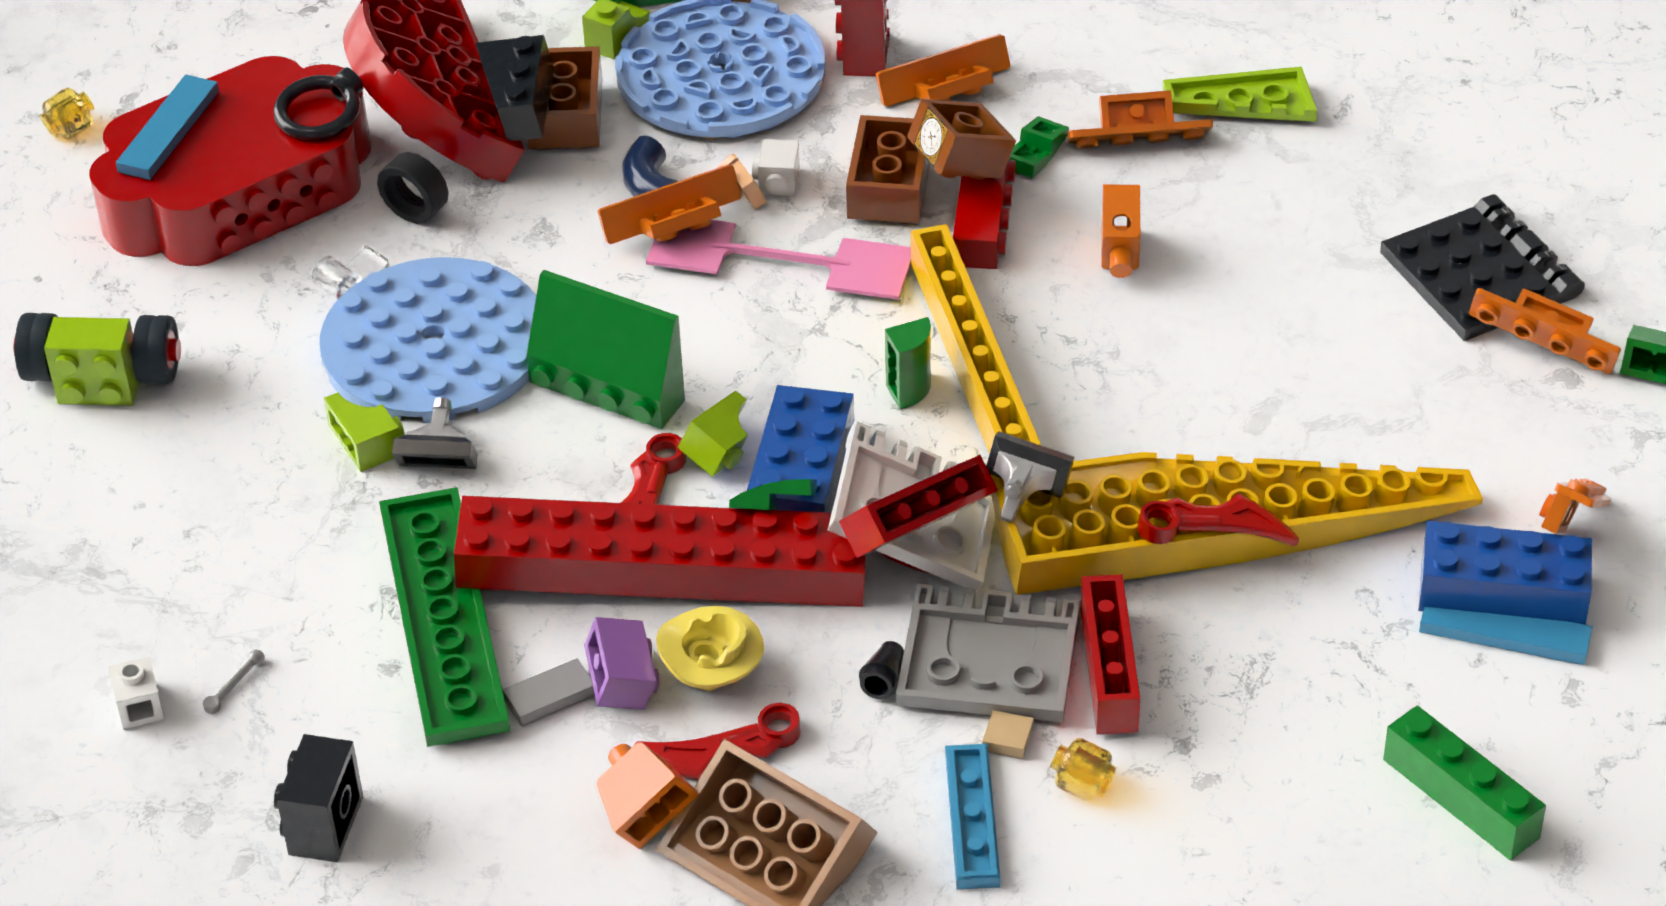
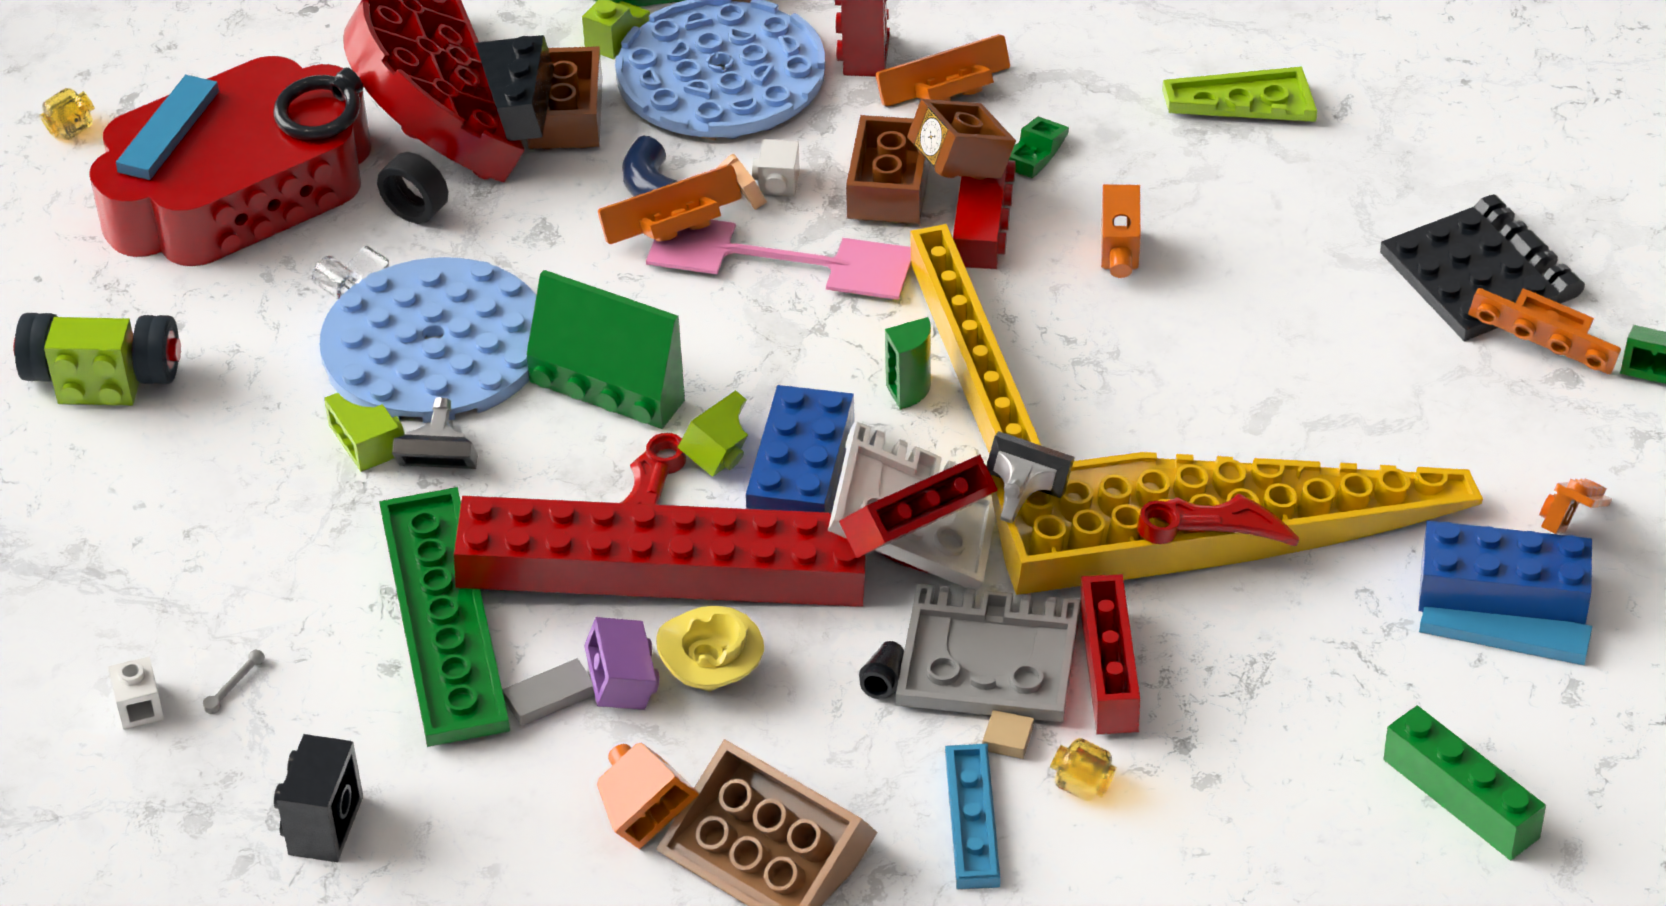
red piece [634,702,801,781] -> none
green slope [729,479,817,510] -> none
orange bracket [1067,90,1213,148] -> none

